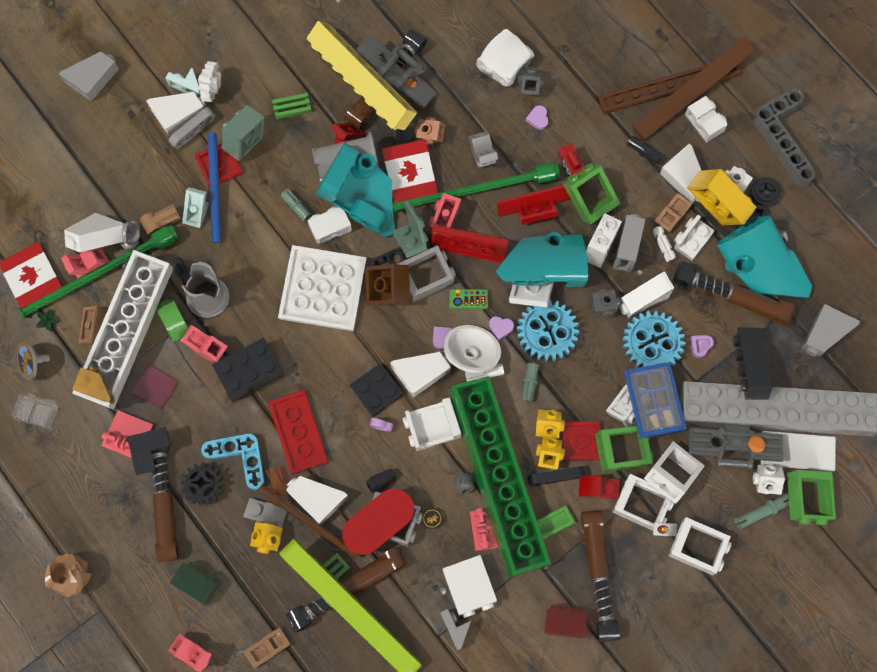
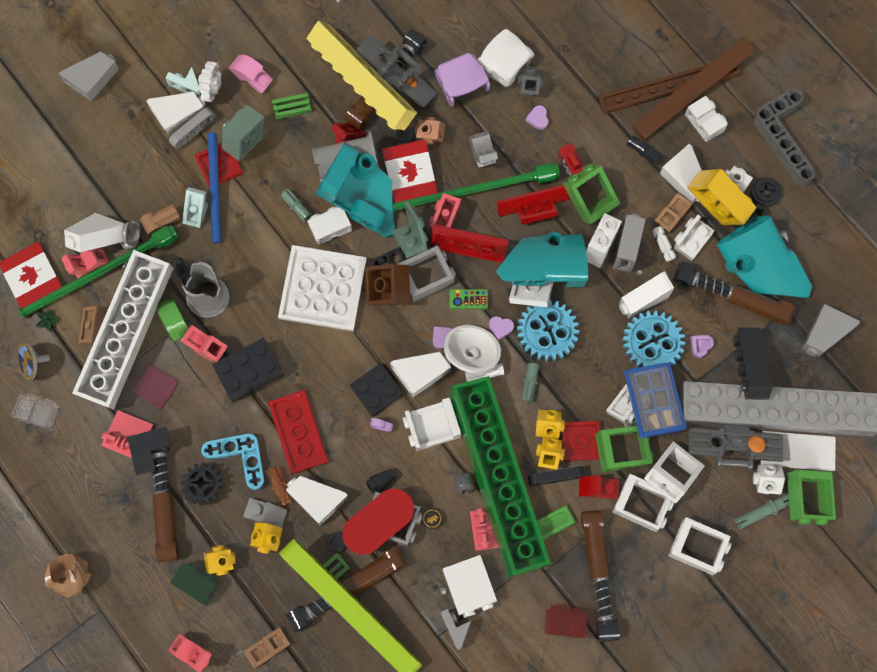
pearl gold slope [72,366,115,404] -> none
reddish brown bar [257,484,358,559] -> none
dark grey brick [590,289,620,318] -> none
white sticker [653,523,677,536] -> none
none -> yellow brick [203,545,235,575]
none -> bright pink brick [228,55,273,93]
none -> lavender piece [434,53,490,107]

